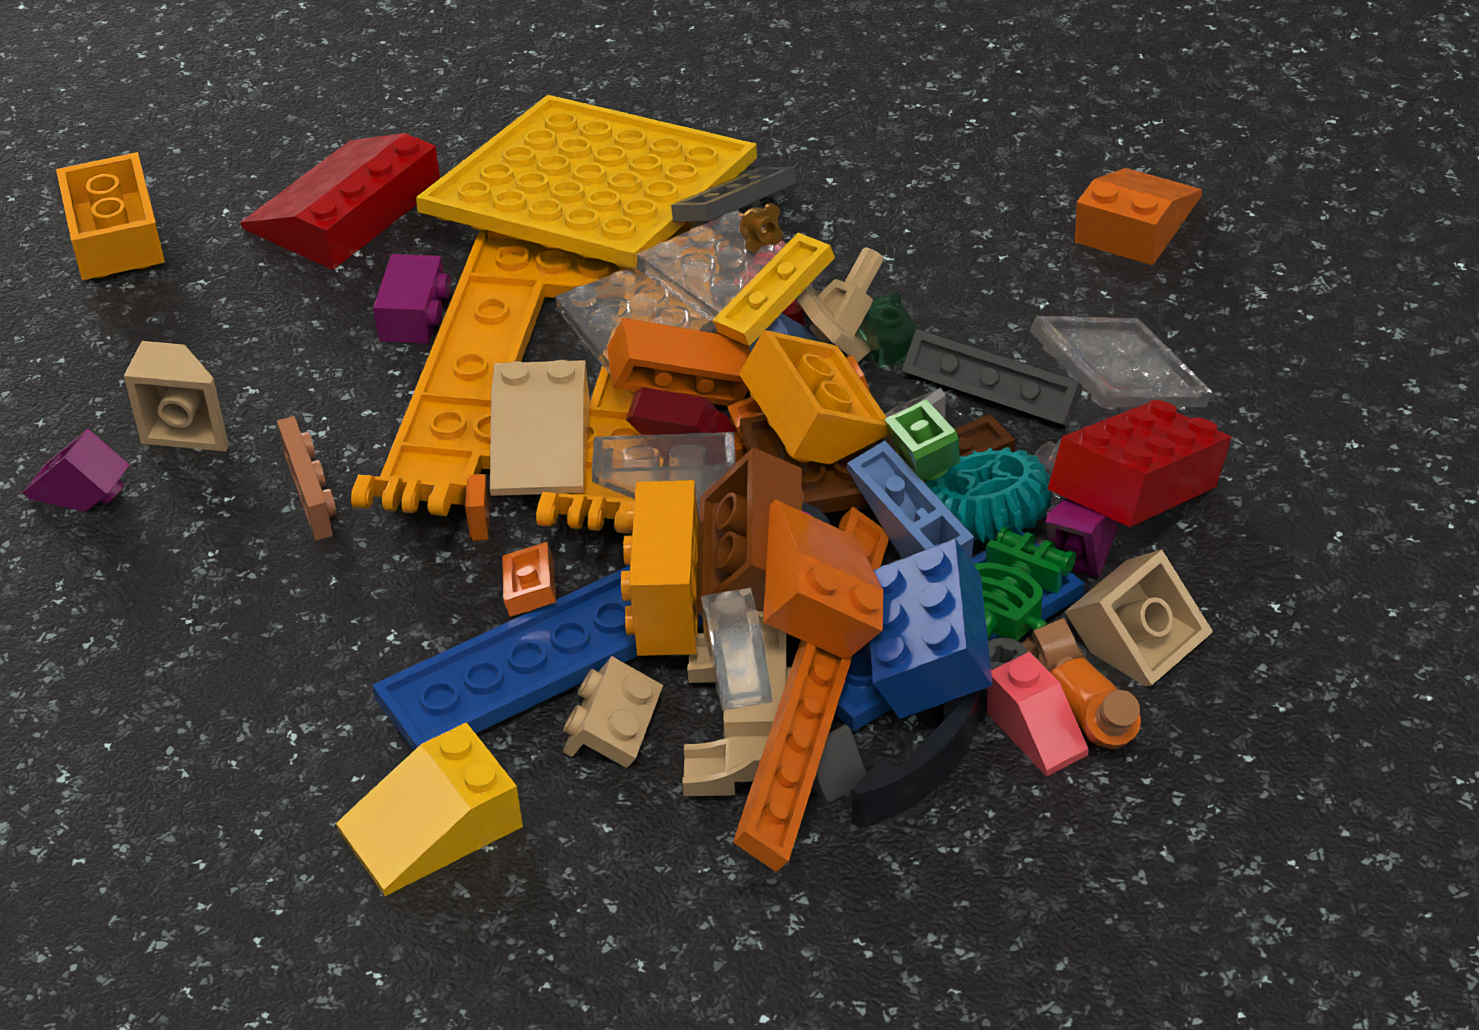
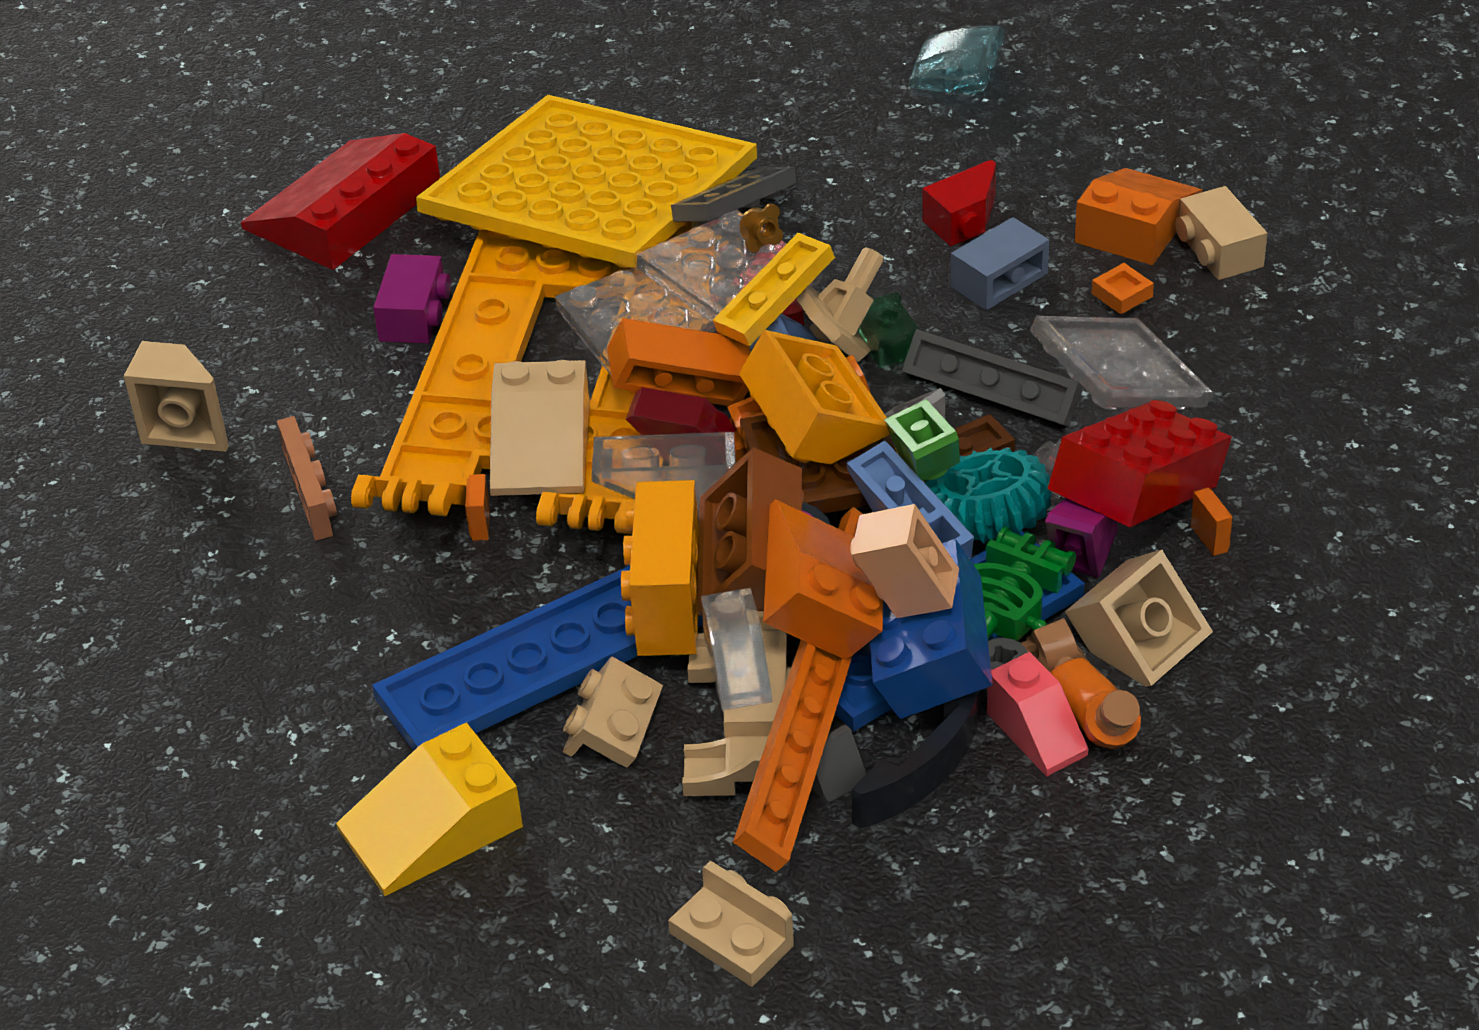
magenta slope [22,428,130,512] -> none
light orange brick [56,152,165,280] -> none
orange plate [502,542,556,617] -> none
none -> tan bracket [668,861,794,987]
none -> light nougat brick [850,504,959,618]
none -> clear light blue slope [910,26,1005,93]
none -> red slope [922,160,996,247]
none -> sand blue brick [951,217,1049,310]
none -> orange plate [1091,263,1154,314]
none -> tan brick [1175,186,1267,280]
none -> orange tile [1191,487,1233,556]

